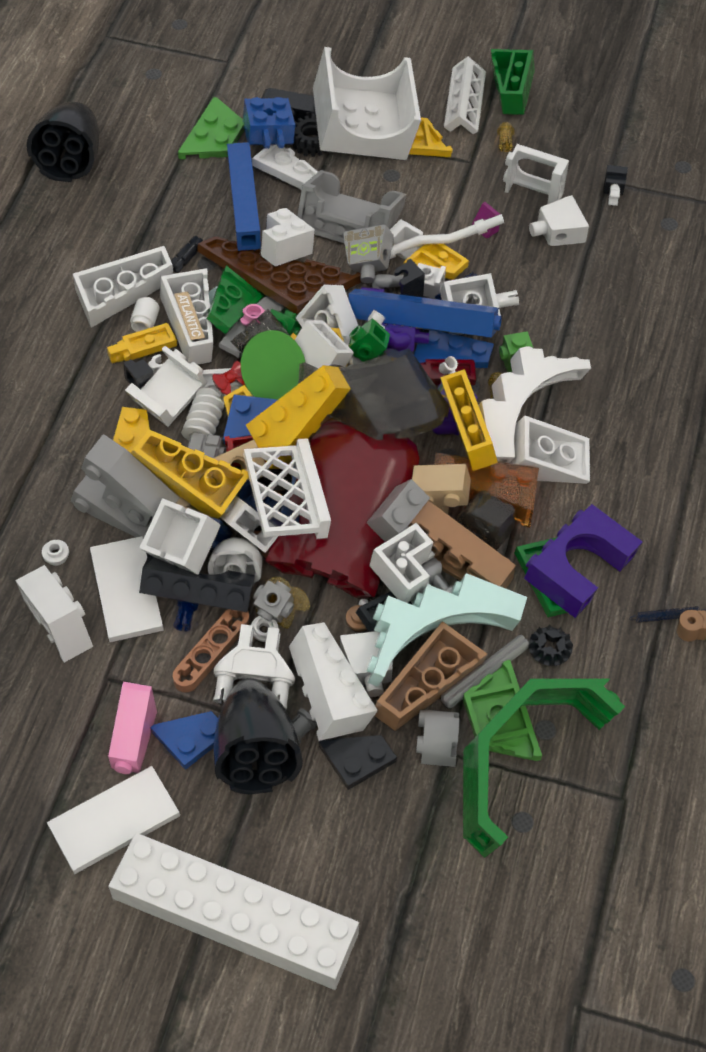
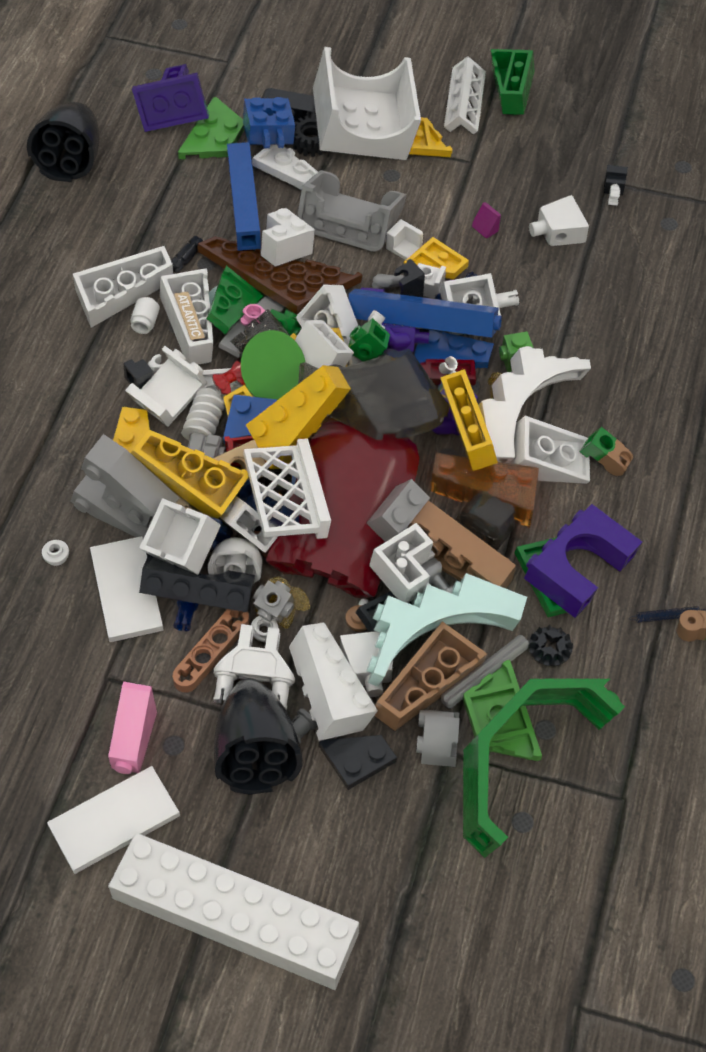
white wedge [15,565,93,663] -> none
yellow hinge [107,323,177,363] -> none
blue wing [150,711,218,770] -> none
light grey torso [343,224,394,283] -> none
white bar [390,214,504,259] -> none
tan brick [412,464,471,515] -> none
clear yellow pin [497,122,515,152] -> none
white panel [503,144,569,204] -> none
none -> dark purple piece [132,64,209,132]
none -> leg [579,427,633,476]

